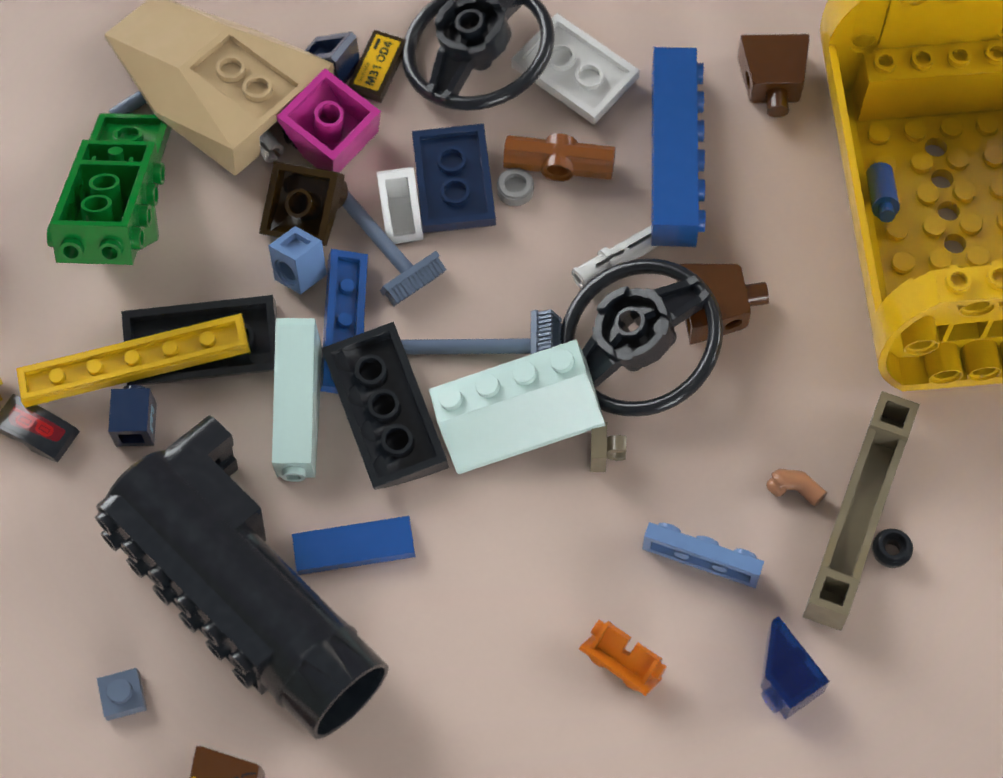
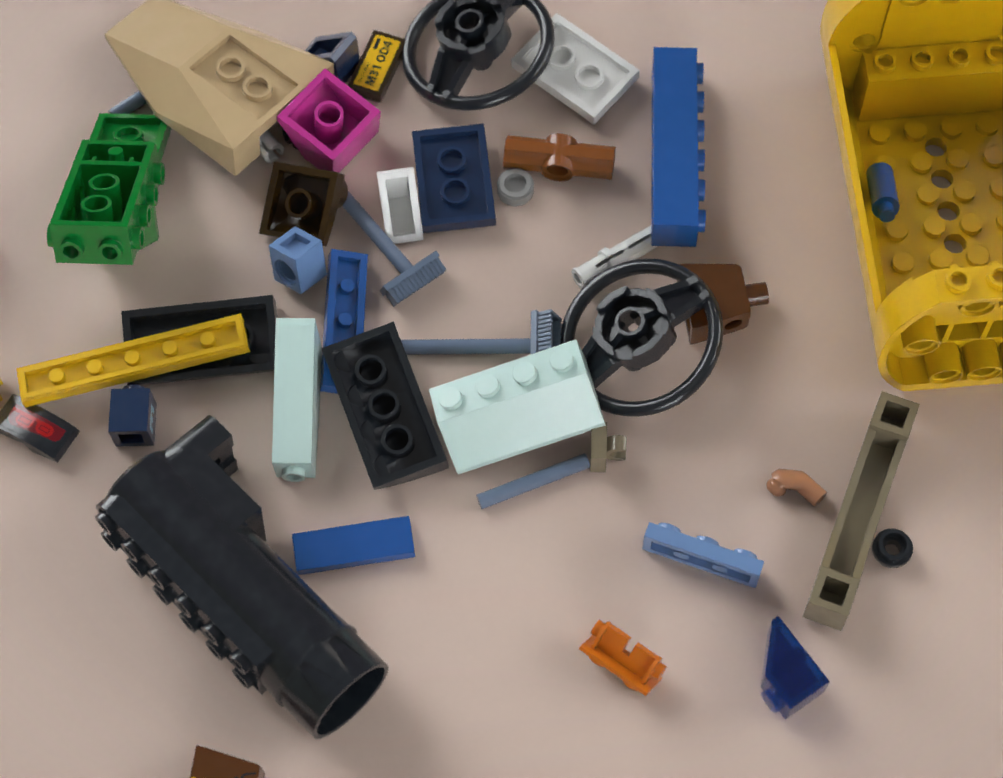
sand blue plate [97,668,147,721] -> none
reddish brown torso [738,34,810,118] -> none
none -> sand blue bar [476,453,590,509]

